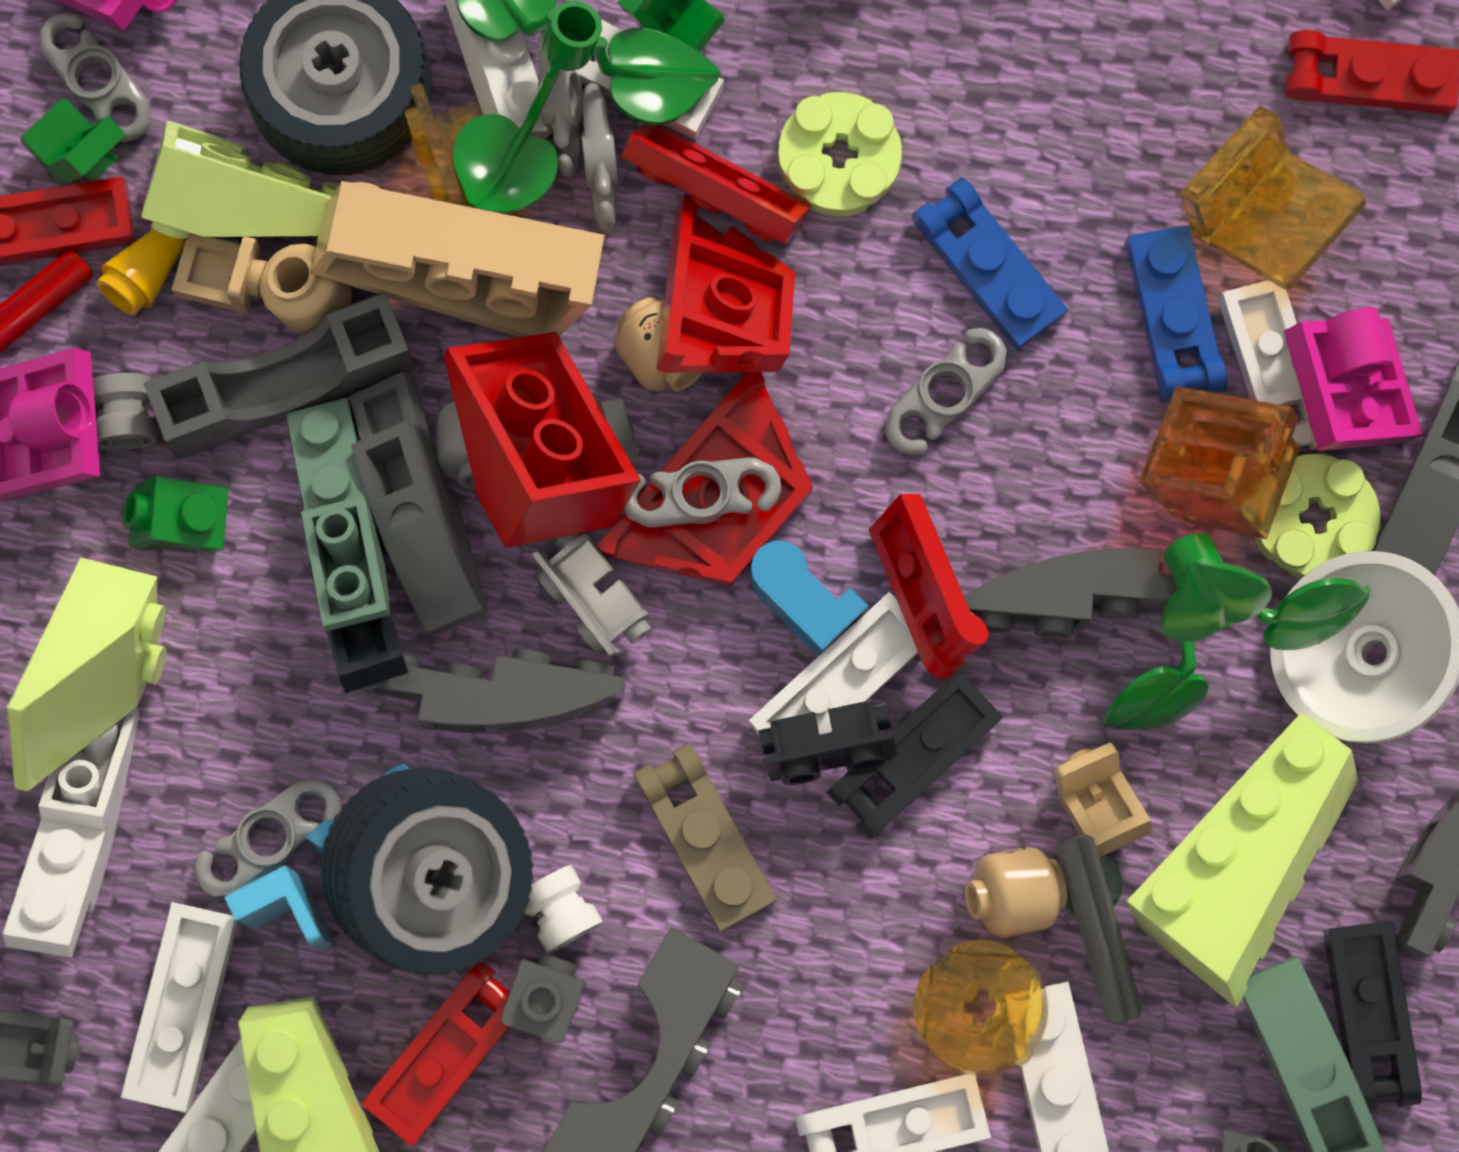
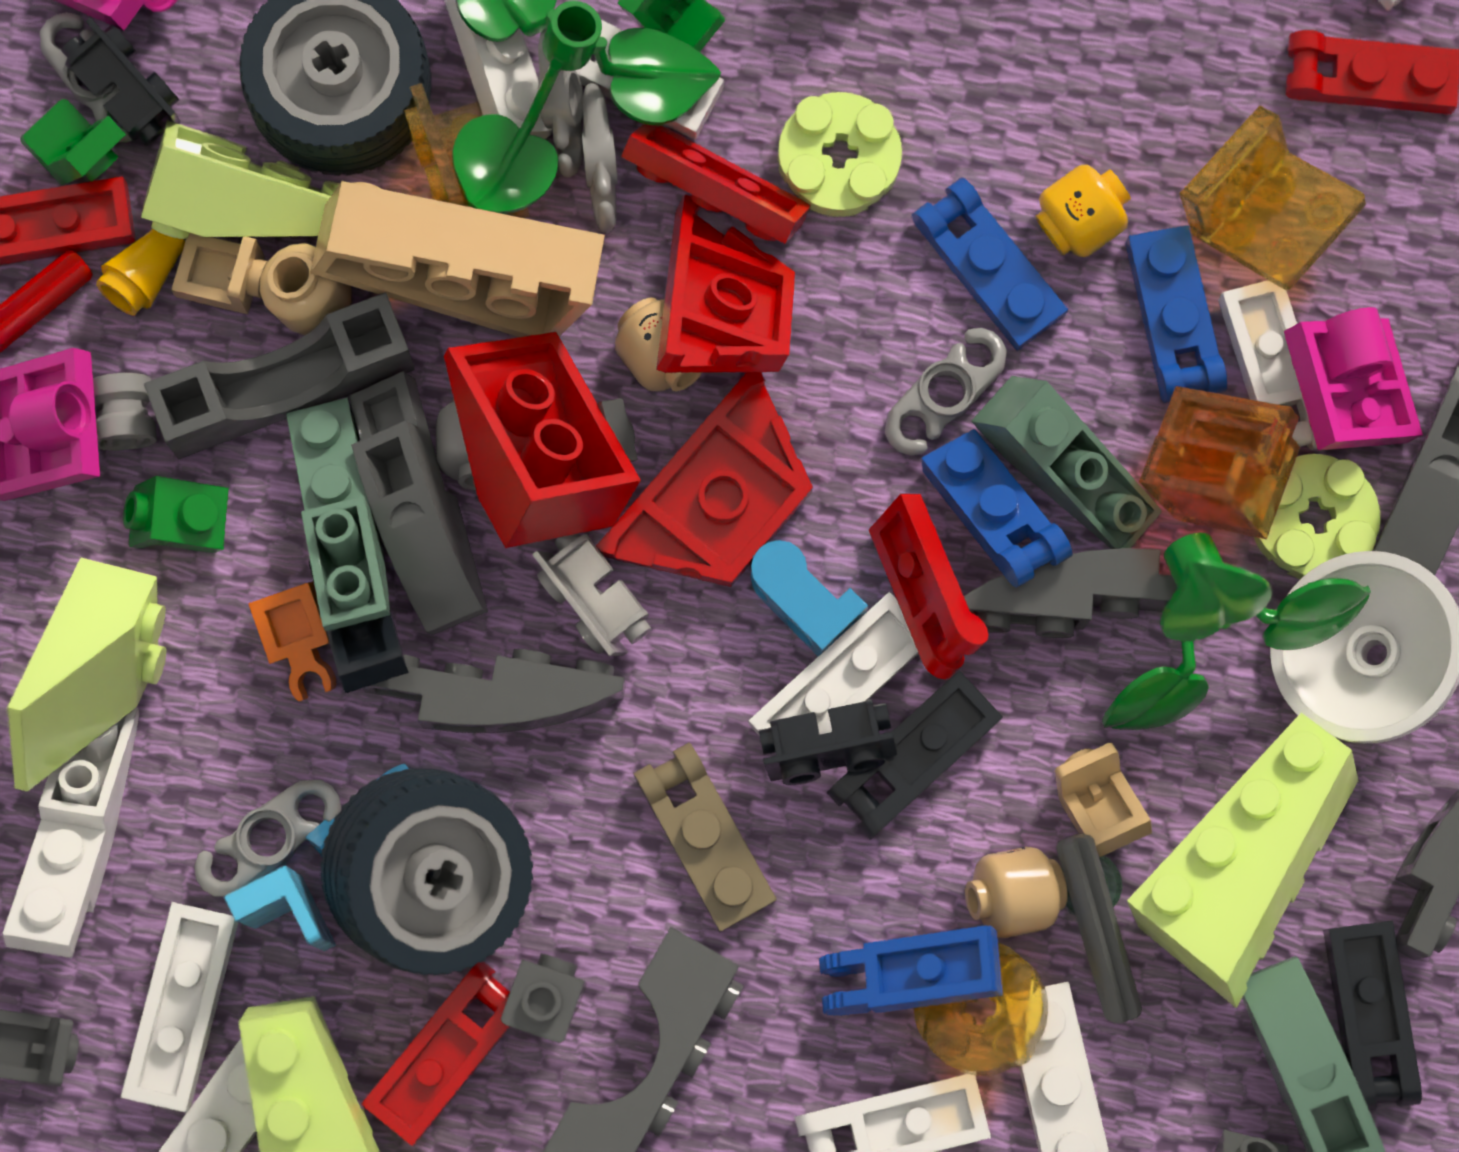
white wheel [525,865,603,954] -> none
light grey piece [623,457,782,527] -> none
none -> black hinge [61,17,181,146]
none -> orange plate [248,581,337,701]
none -> blue hinge [819,925,1003,1016]
none -> blue plate [921,429,1073,588]
none -> sand green slope [971,376,1162,549]
none -> yellow head [1035,164,1131,257]

